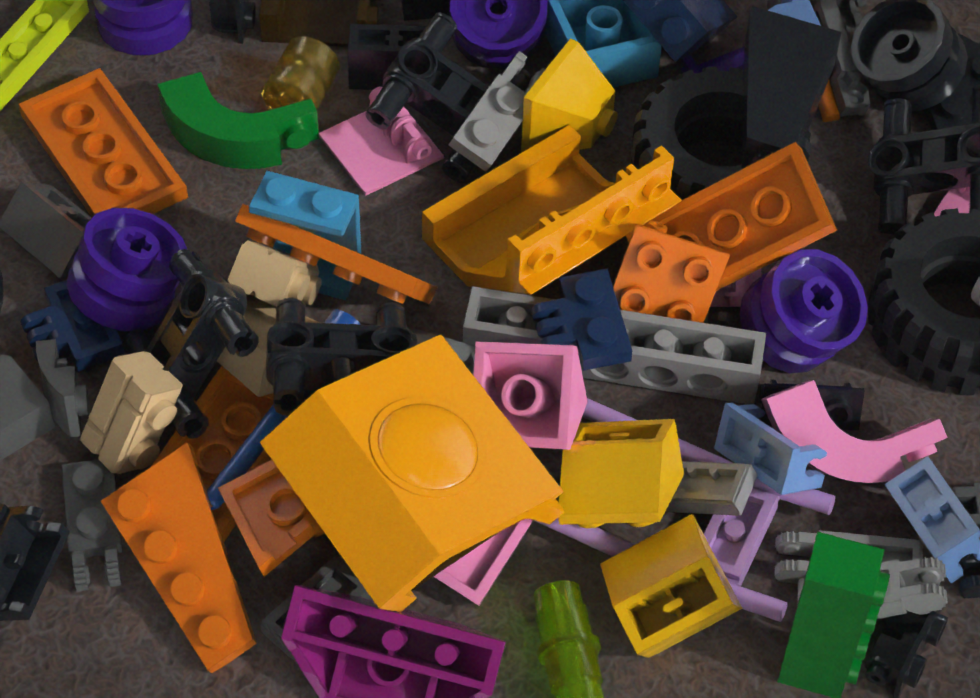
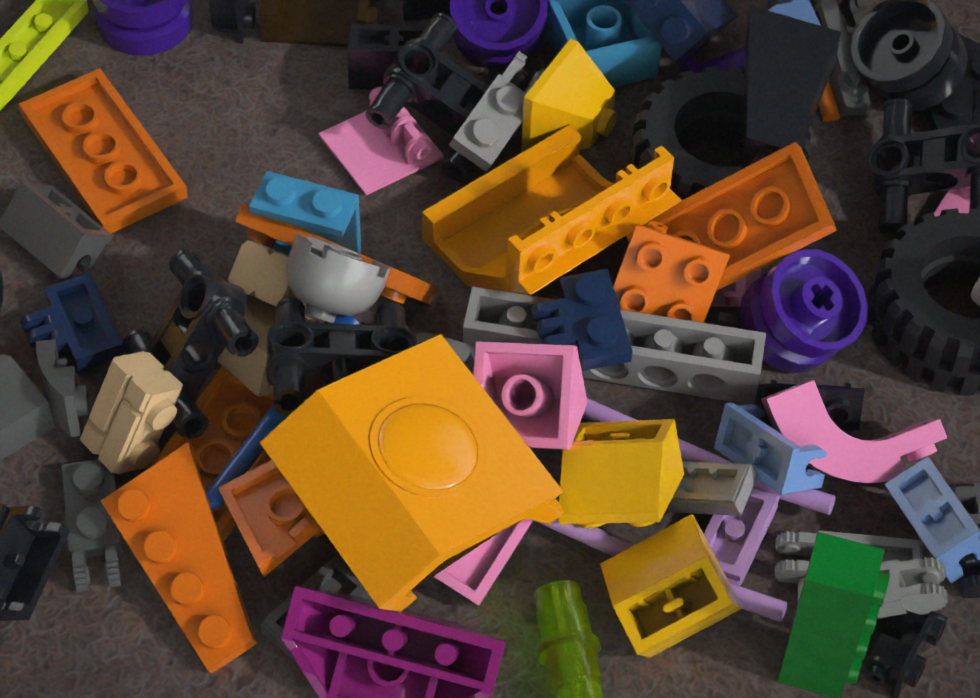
dark purple wheel [66,208,187,331] -> none
green arch [157,72,319,169] -> none
clear yellow wheel [261,37,340,110] -> none
none -> light grey cylinder [286,234,391,323]

